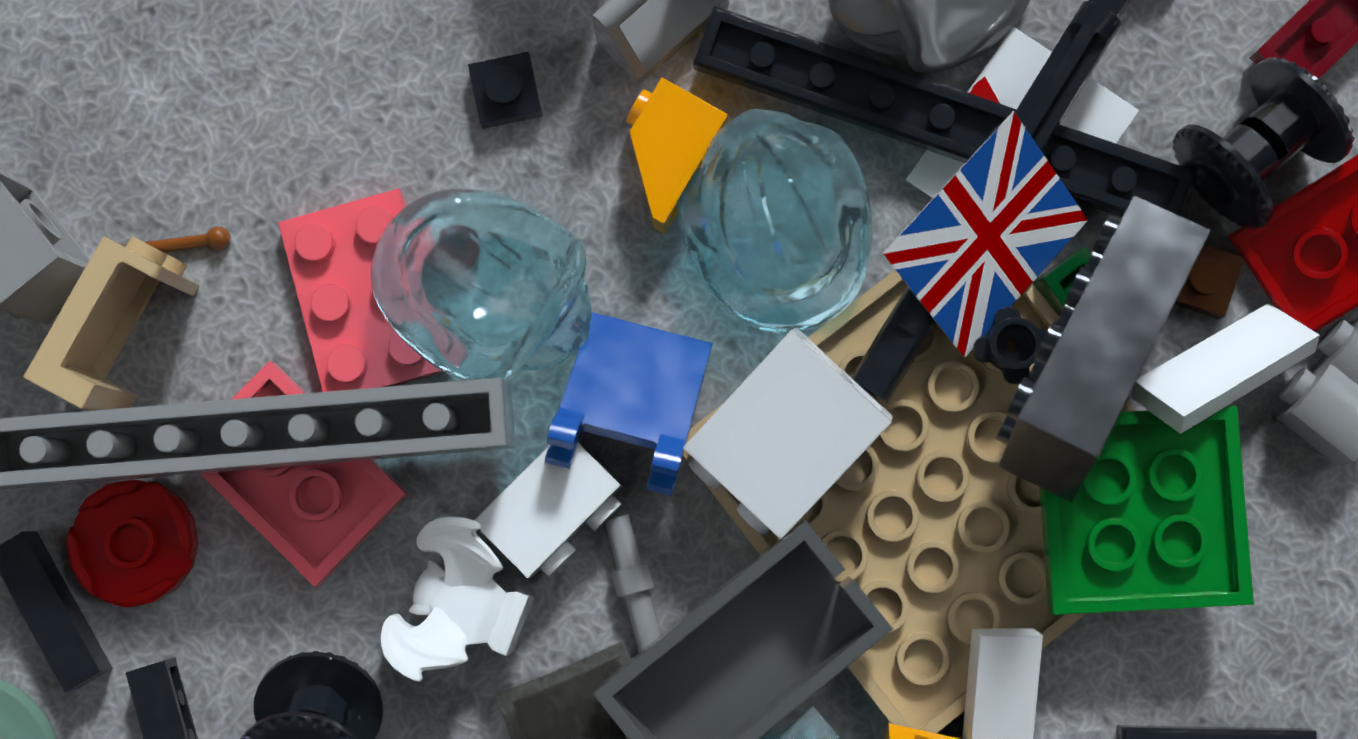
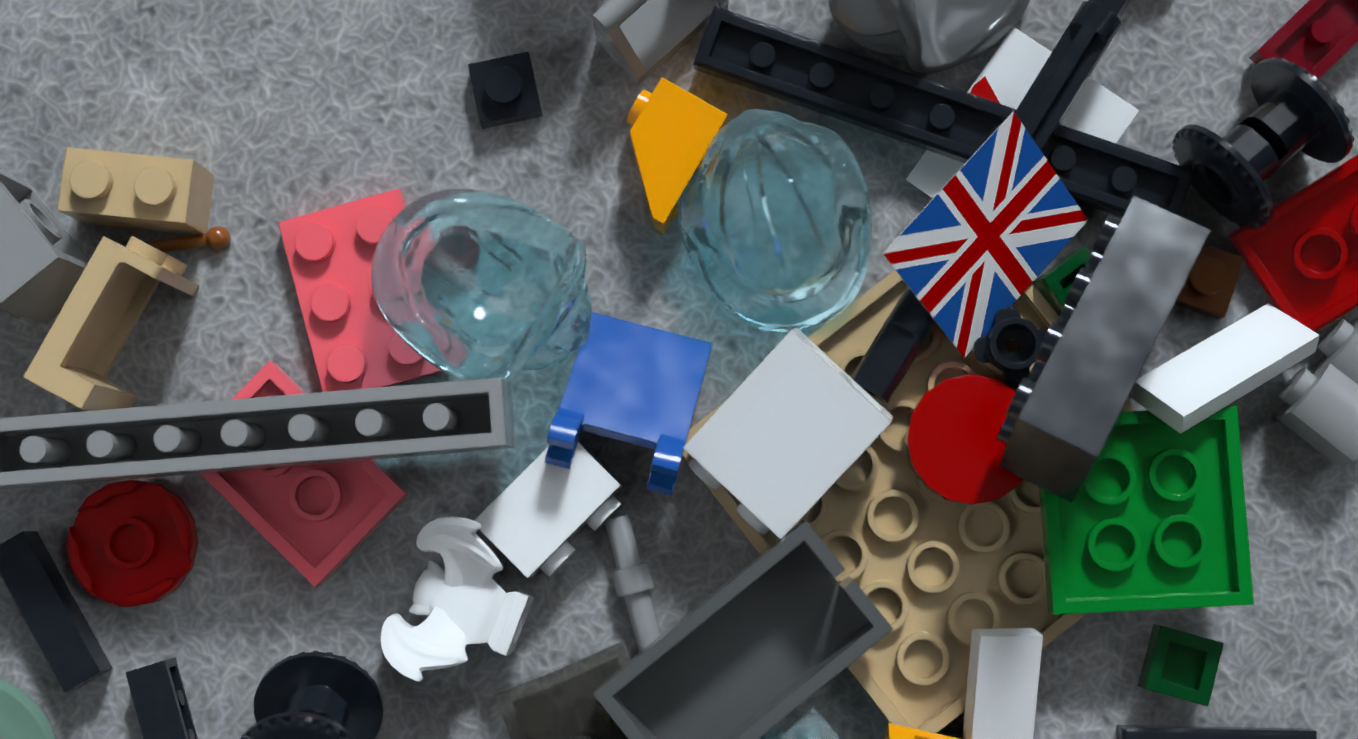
none -> tan brick [57,147,215,235]
none -> red tile [904,374,1023,505]
none -> dark green plate [1138,624,1224,707]

